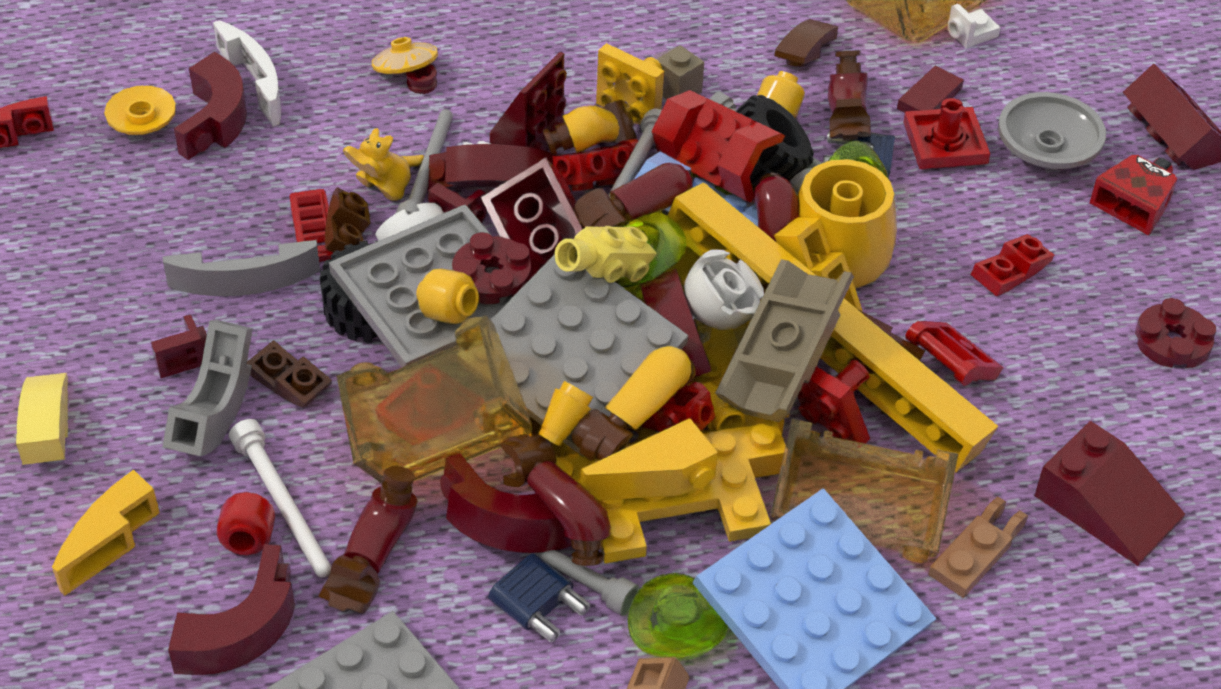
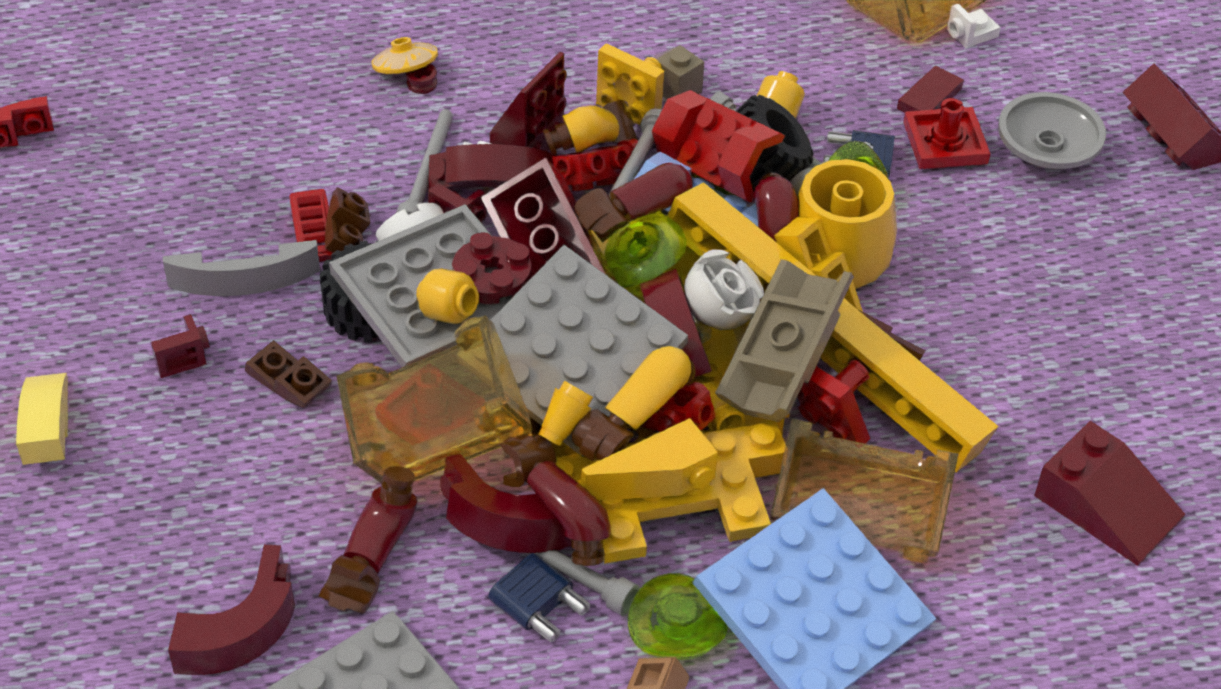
yellow slope [52,470,160,596] -> none
yellow dish [104,86,176,135] -> none
light grey arch [162,319,253,457] -> none
dark red arch [174,52,247,160] -> none
white slope [213,21,281,127] -> none
red head [216,492,276,555] -> none
white piece [228,419,331,578] -> none
yellow animal [343,128,424,201] -> none
light yellow brick [555,226,657,283] -> none
reddish brown slope [774,19,839,67] -> none
reddish brown piece [828,50,871,141] -> none
red plate [905,321,1004,386] -> none
medium nougat hinge [928,496,1028,598] -> none
red slope [970,234,1054,296] -> none
red torso [1090,155,1177,236] -> none
dark red plate [1135,298,1216,368] -> none

